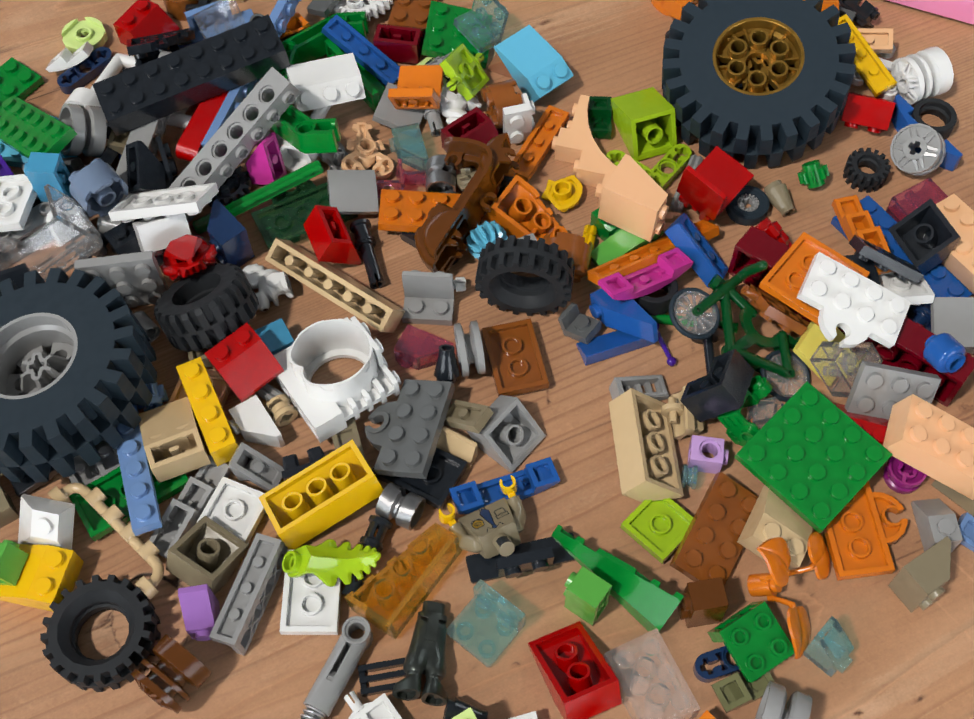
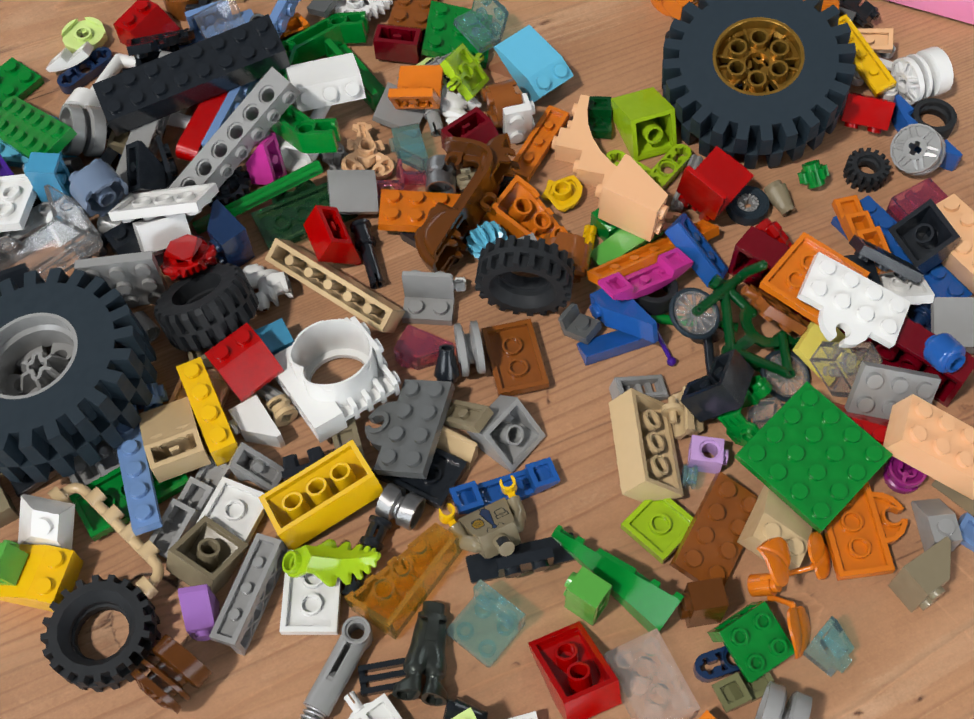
blue plate [321,14,400,86] -> none

